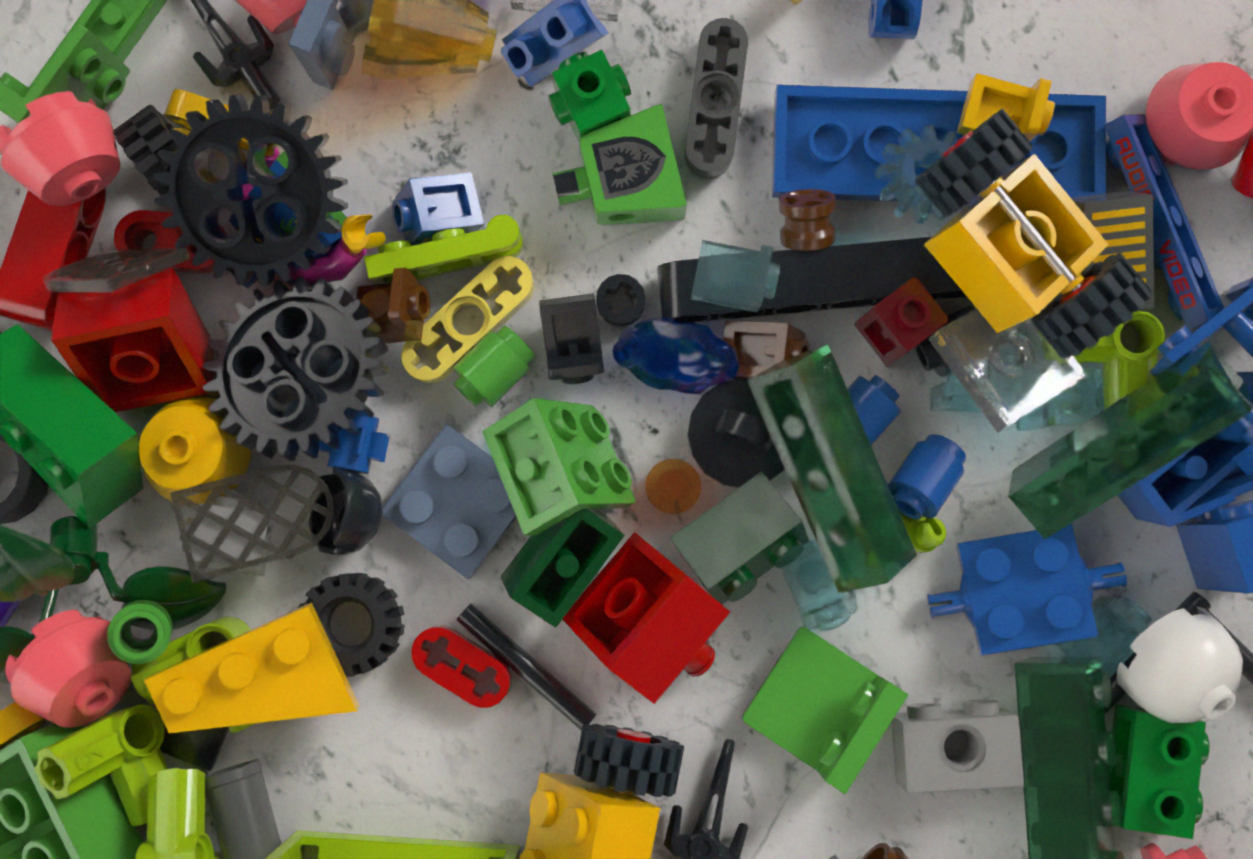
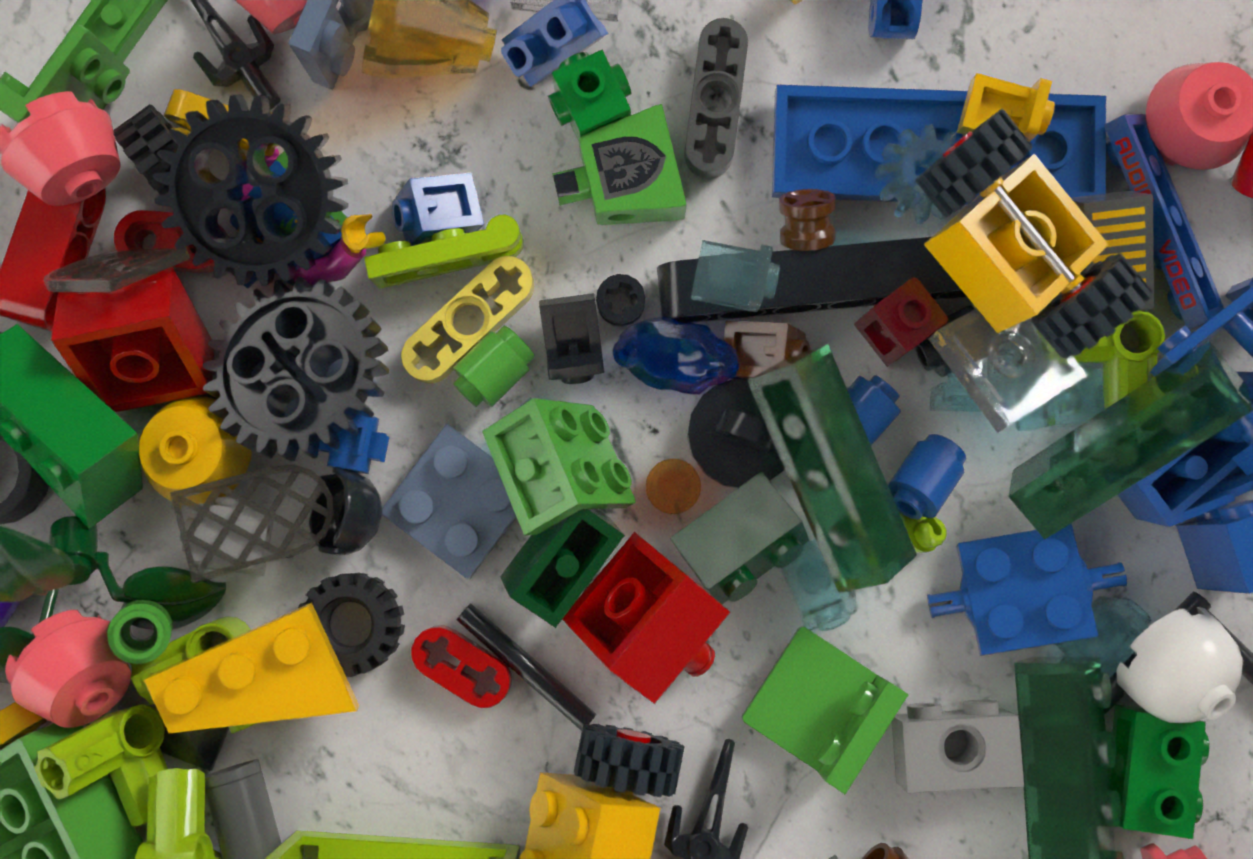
reddish brown bracket [356,267,430,343] -> none

